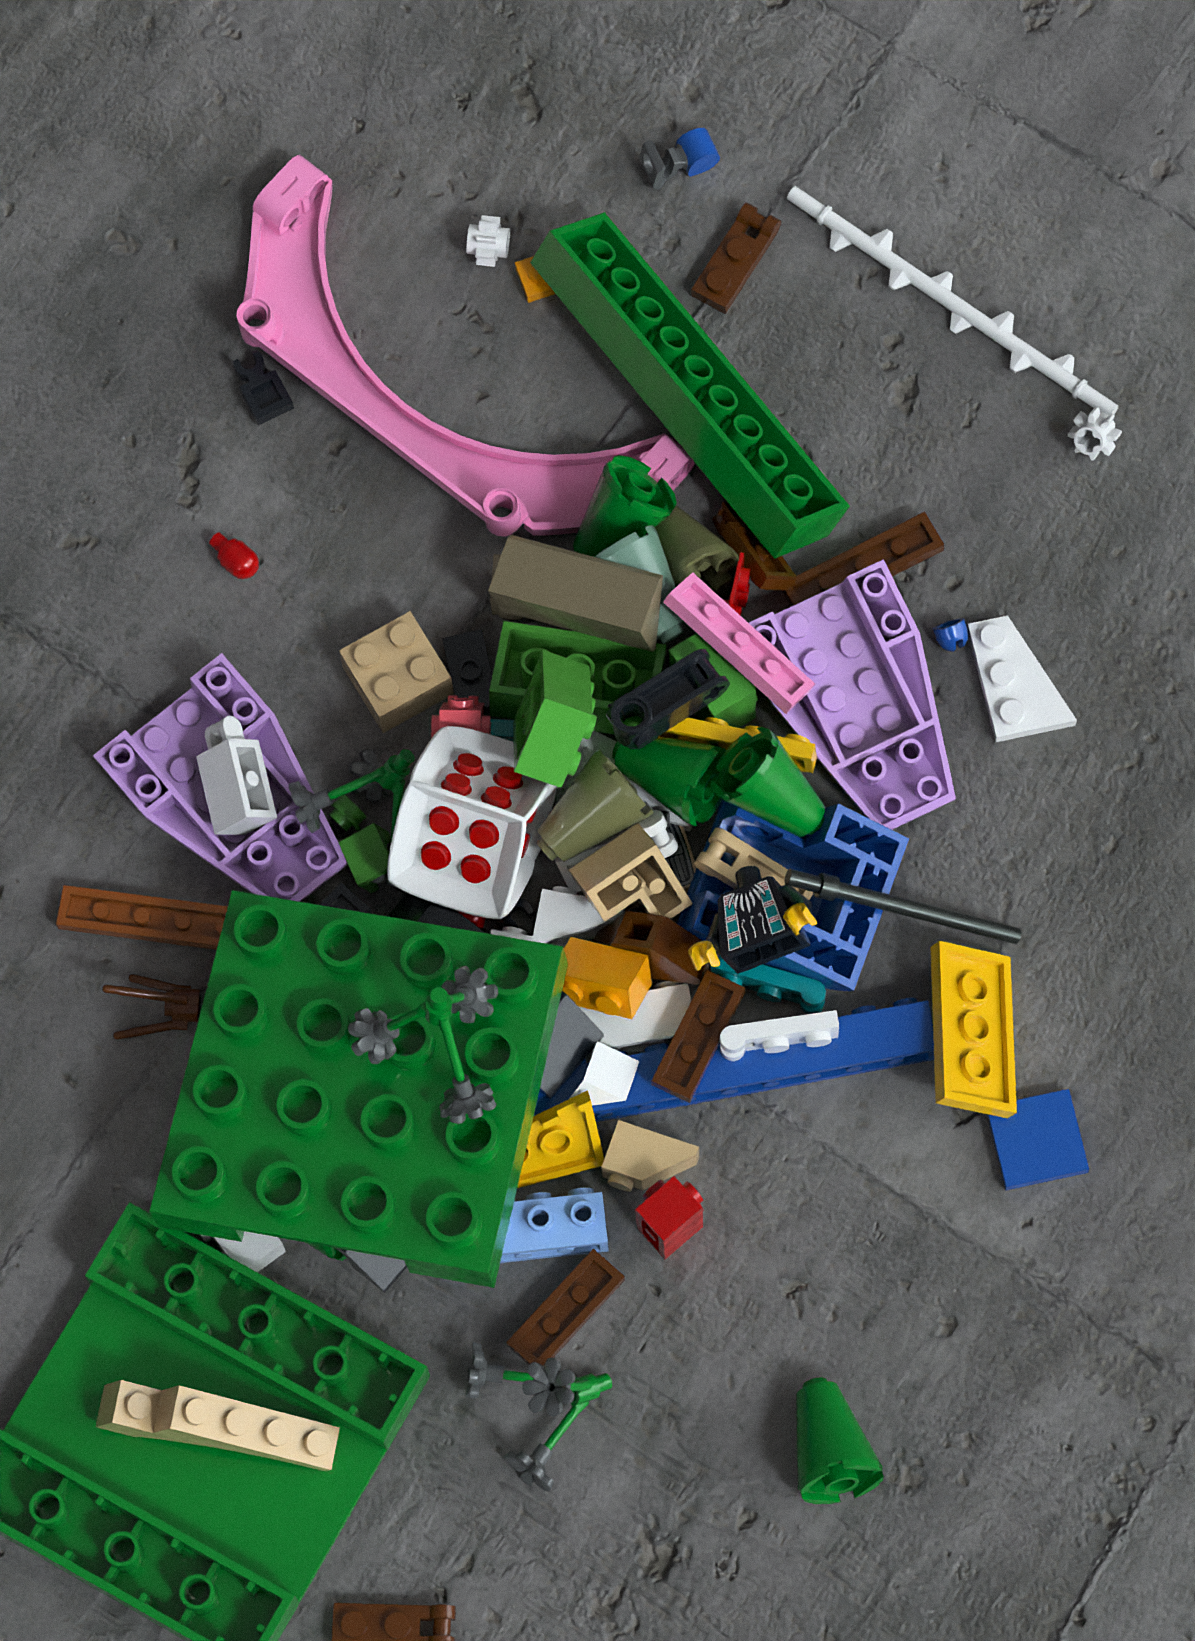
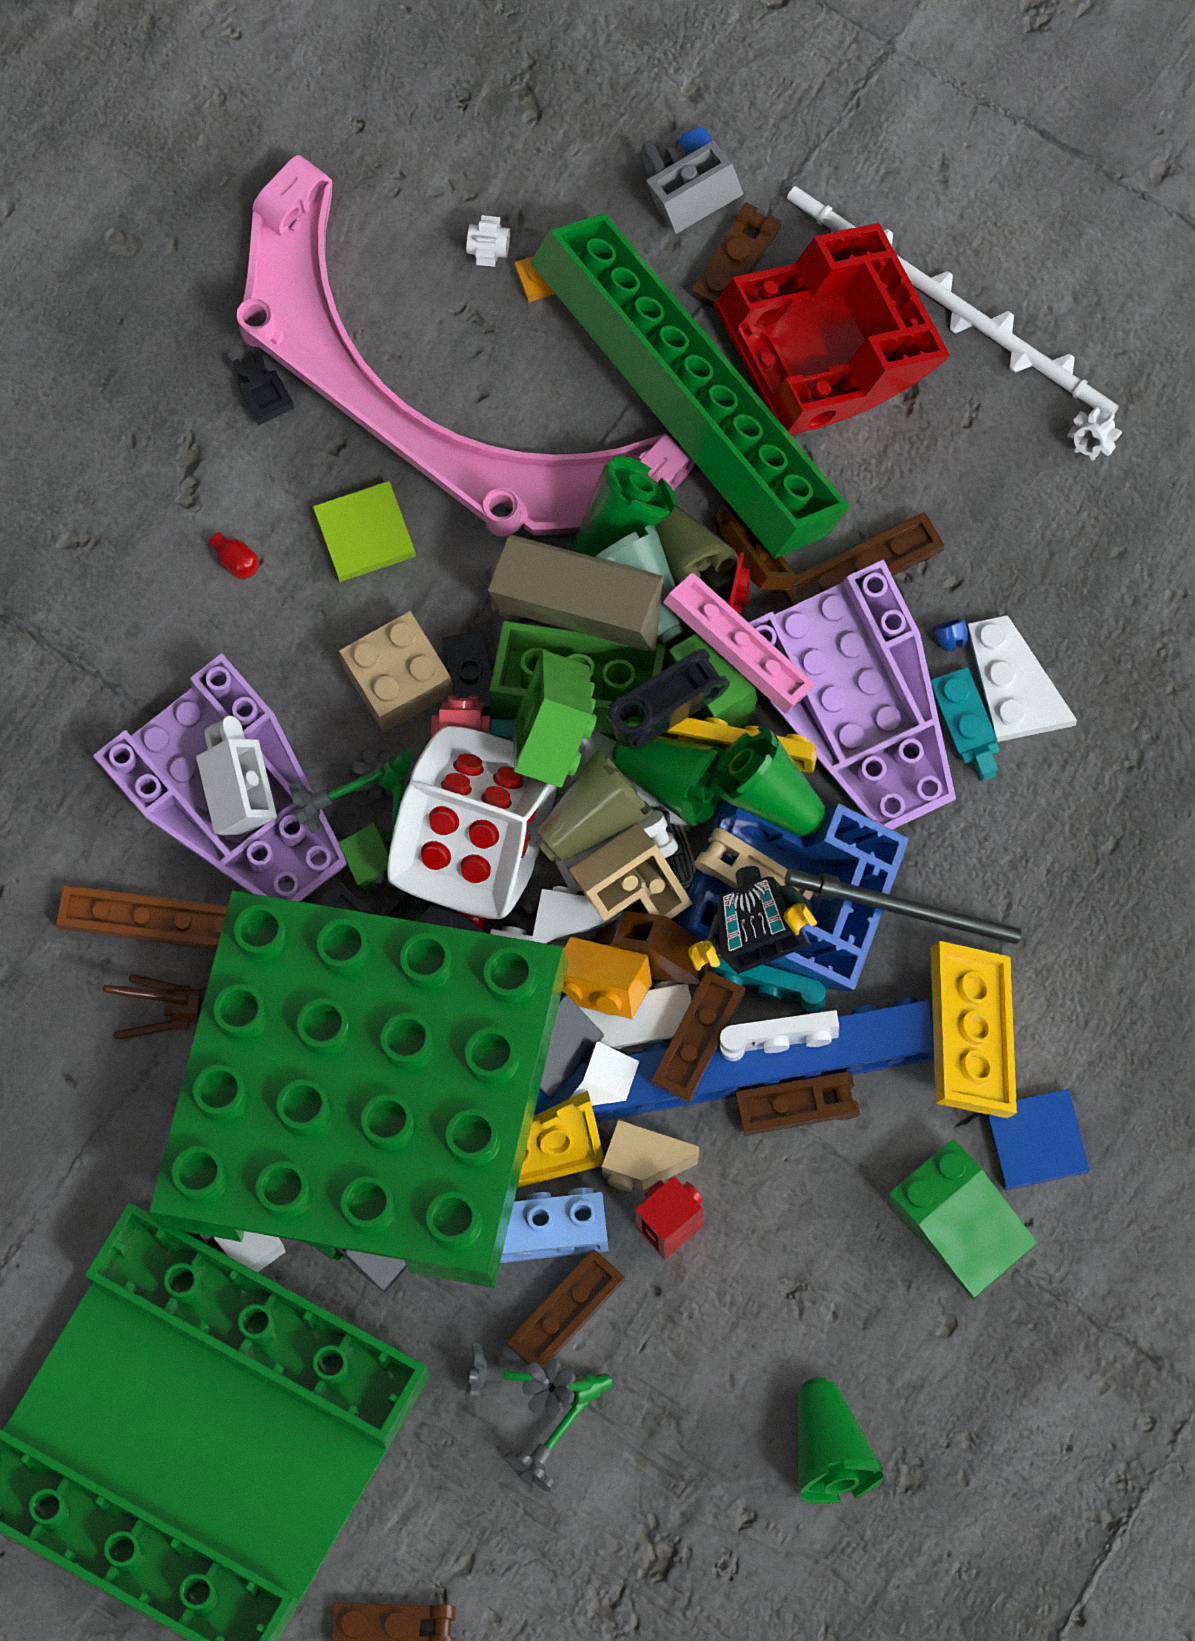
tan arch [95,1380,340,1471] -> none
bright green plate [329,795,366,832] -> none
dark grey plant [348,966,498,1124] -> none
none -> lime tile [313,481,416,582]
none -> light grey brick [646,140,743,234]
none -> red slope [713,222,950,435]
none -> reddish brown plate [736,1072,860,1136]
none -> slope [888,1138,1037,1299]
none -> teal hinge [930,667,999,782]

